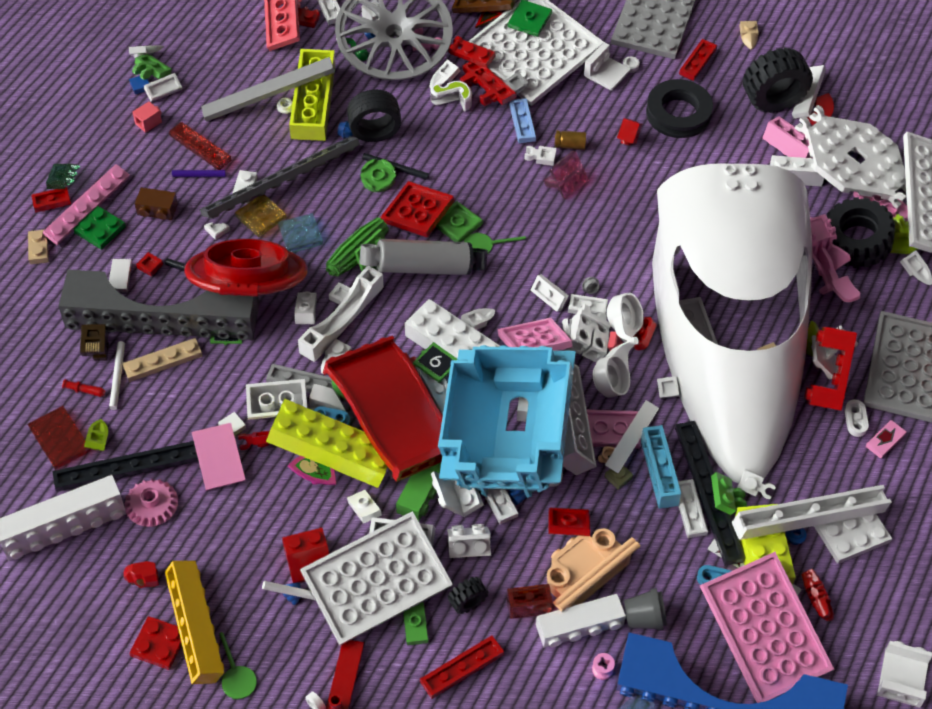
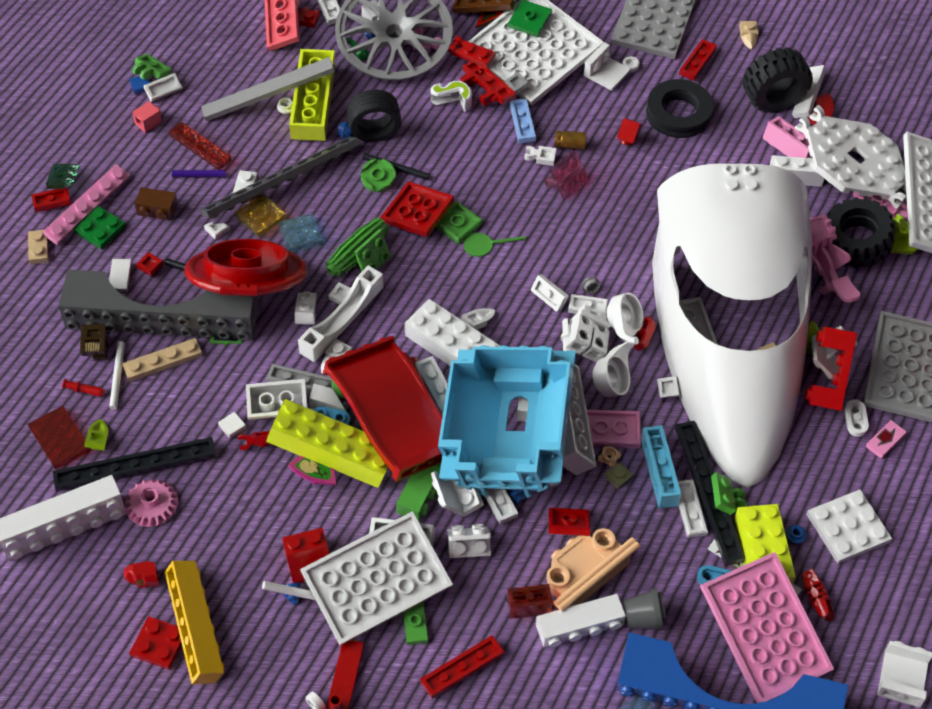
white plate [129,46,164,58] -> none
bright pink tile [192,423,246,491] -> none
bright green piece [219,632,257,699] -> none
white plate [347,490,382,523] -> none
light grey piece [359,239,488,275] -> none
piece [413,342,457,383] -> none
white plate [430,59,460,89] -> none
black tyre [448,577,489,614] -> none
bright pink plate [498,318,572,351] -> none
bright pink wheel [592,653,615,680] -> none
white sticker [605,400,659,473] -> none
coral tile [608,331,623,351] -> none
white tile [732,485,892,540] -> none
white plate [737,469,776,499] -> none
white plate [900,251,932,285] -> none

